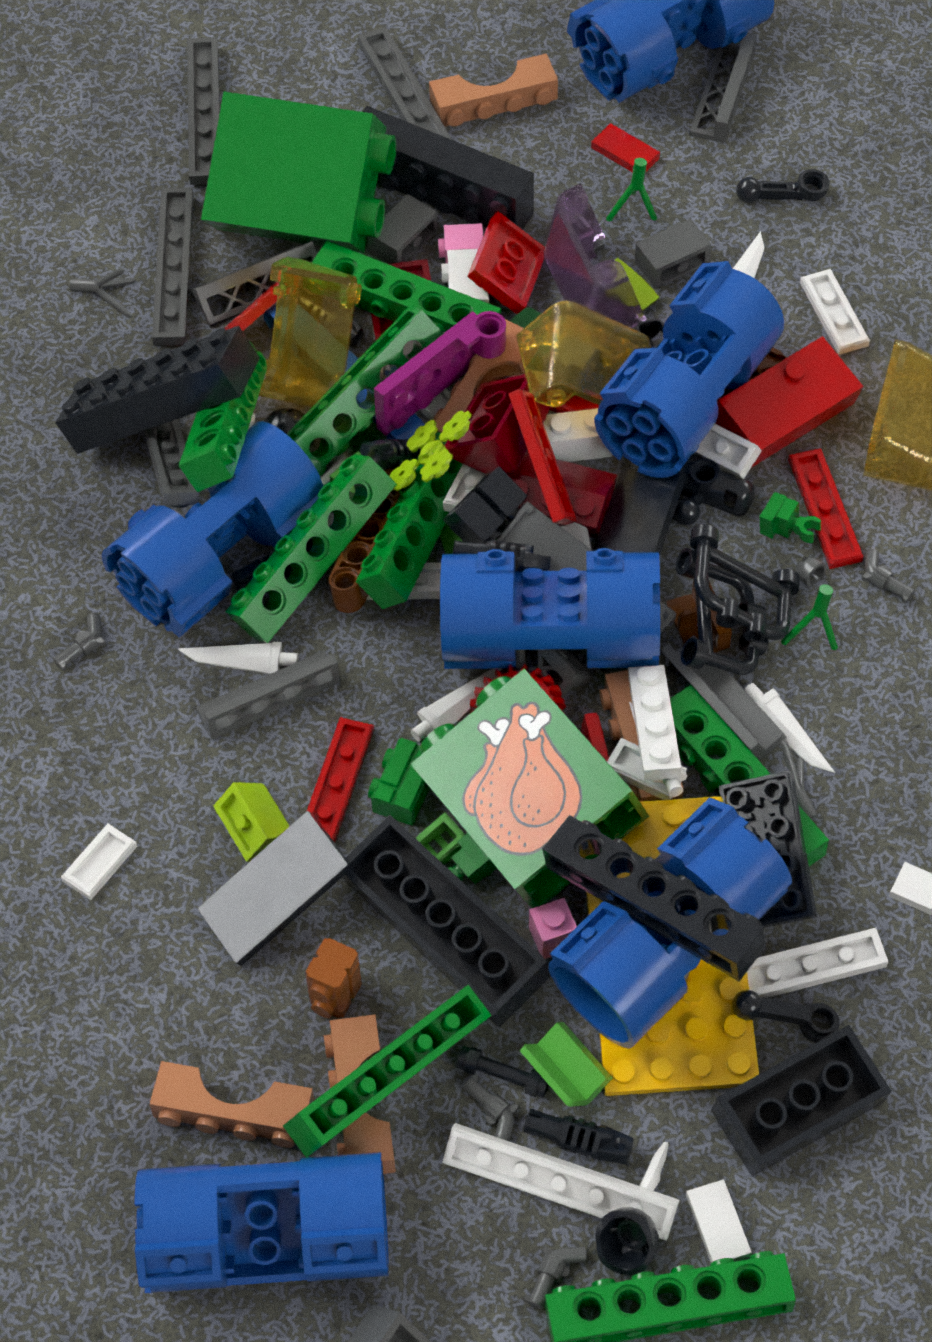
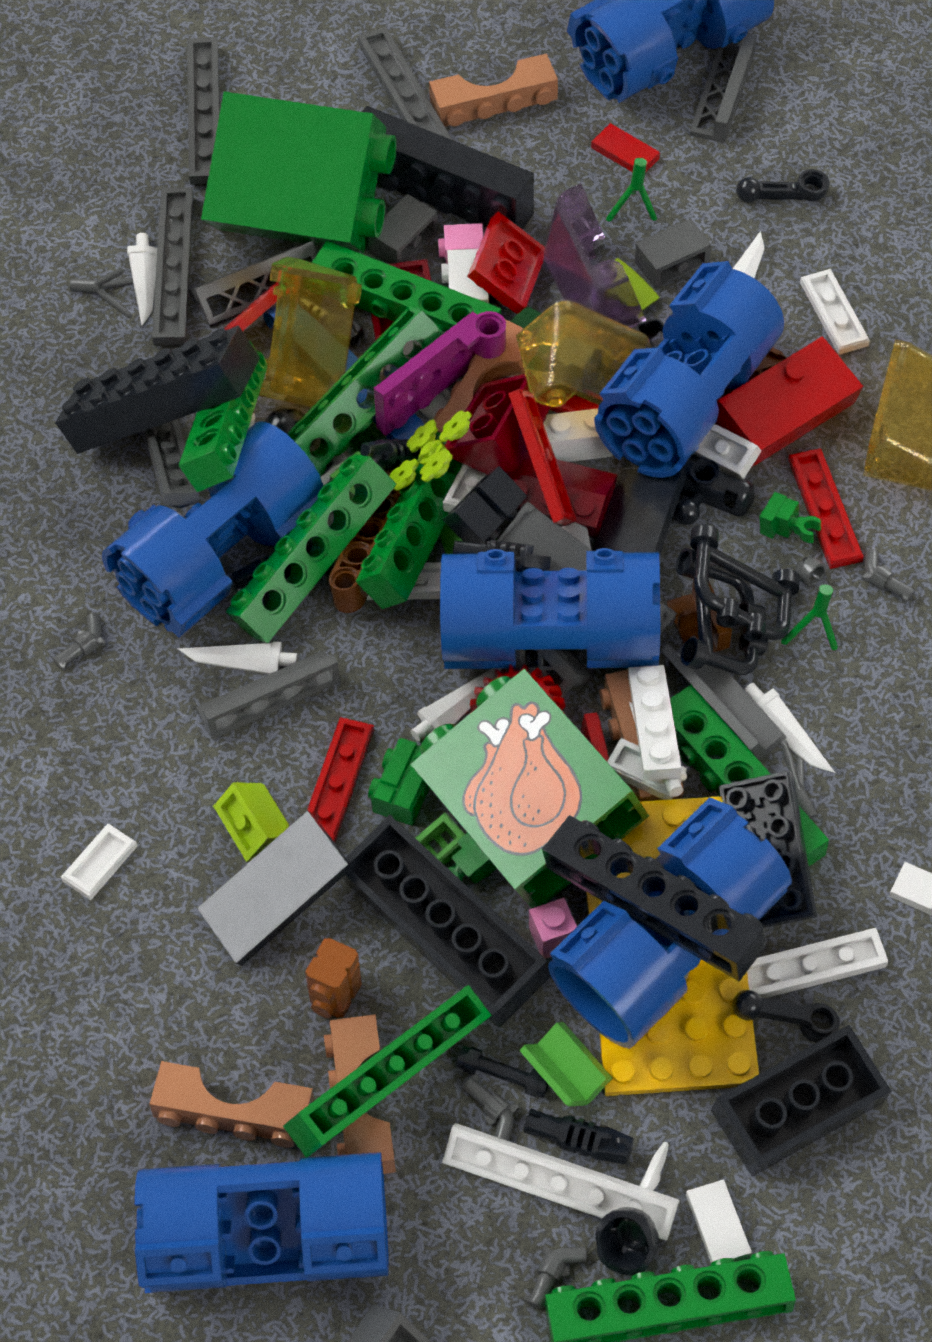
none -> white bar [127,233,157,325]

